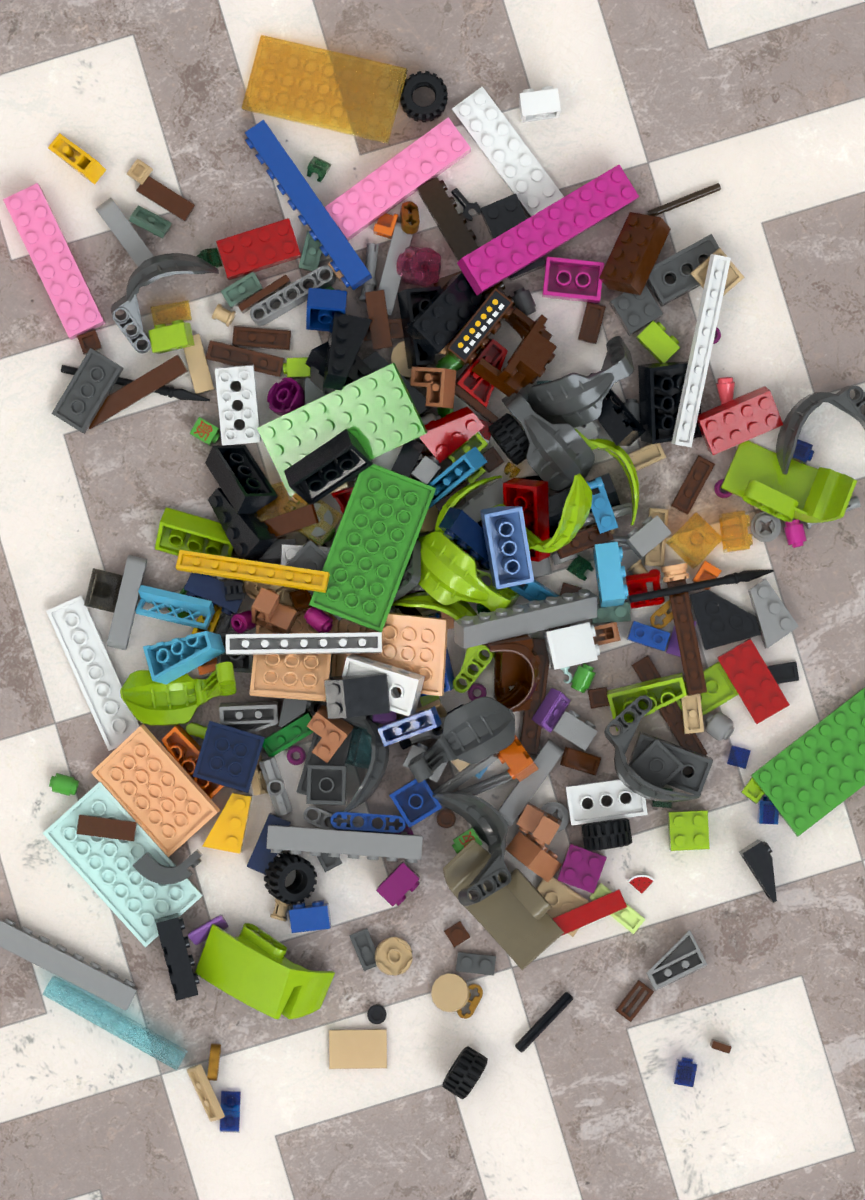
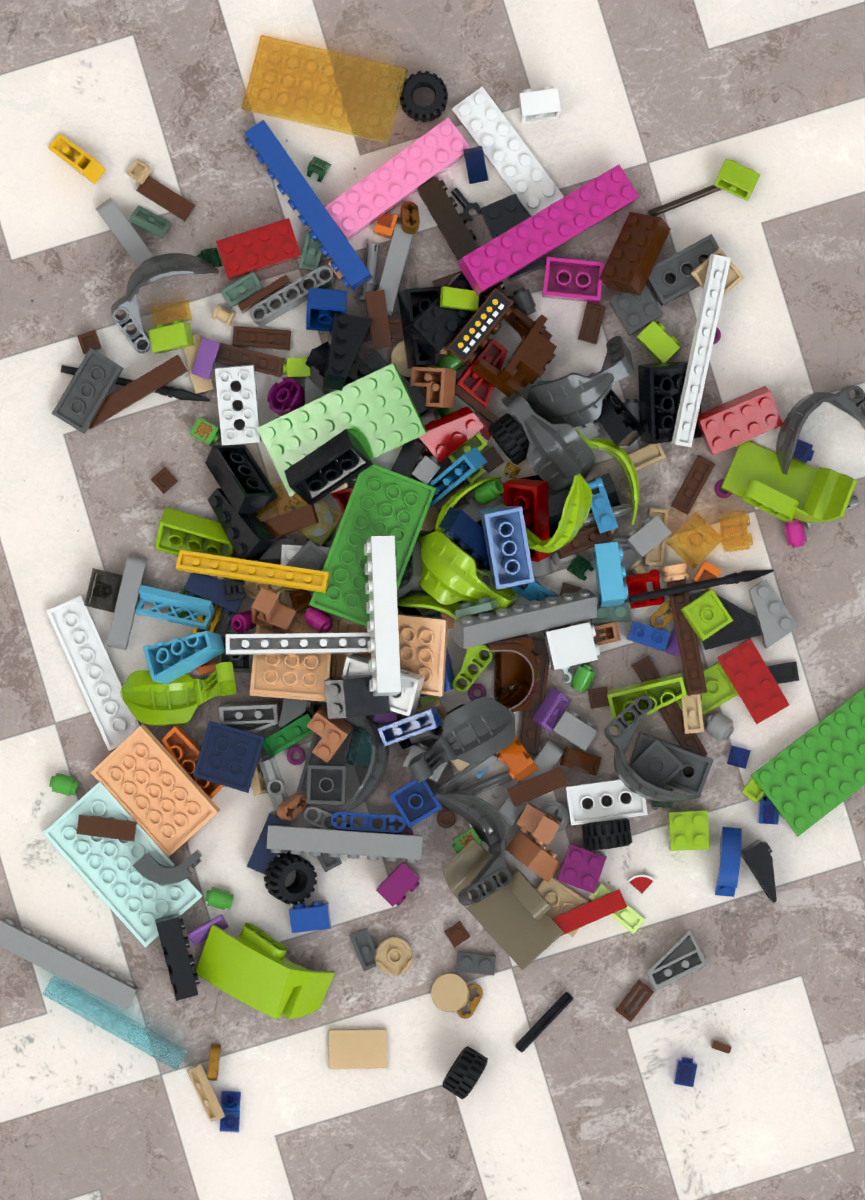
bright pink brick [3,183,106,340] -> none
lime bar [186,722,207,739] -> none
yellow wedge [202,792,252,854] -> none
tan bush [270,898,291,921] -> none
black tile [367,1004,387,1024] -> none
clear pink brick [396,246,441,286] -> none
coral cone [716,377,735,405] -> none
light grey gear [750,512,781,542] -> none
none -> reddish brown tile [151,467,178,494]
none -> medium lavender slope [191,337,221,380]
none -> bright green brick [205,887,234,910]
none -> nougat beam [277,793,308,821]
none -> white brick [364,536,401,696]
none -> lime tile [440,286,479,312]
none -> sand green plate [455,597,498,618]
none -> dark blue tile [463,146,488,184]
none -> bright green brick [474,479,504,505]
none -> reddish brown tile [507,767,568,807]
none -> lime tile [681,589,733,642]
none -> lime brick [713,158,761,201]
none -> blue arch [715,827,742,897]

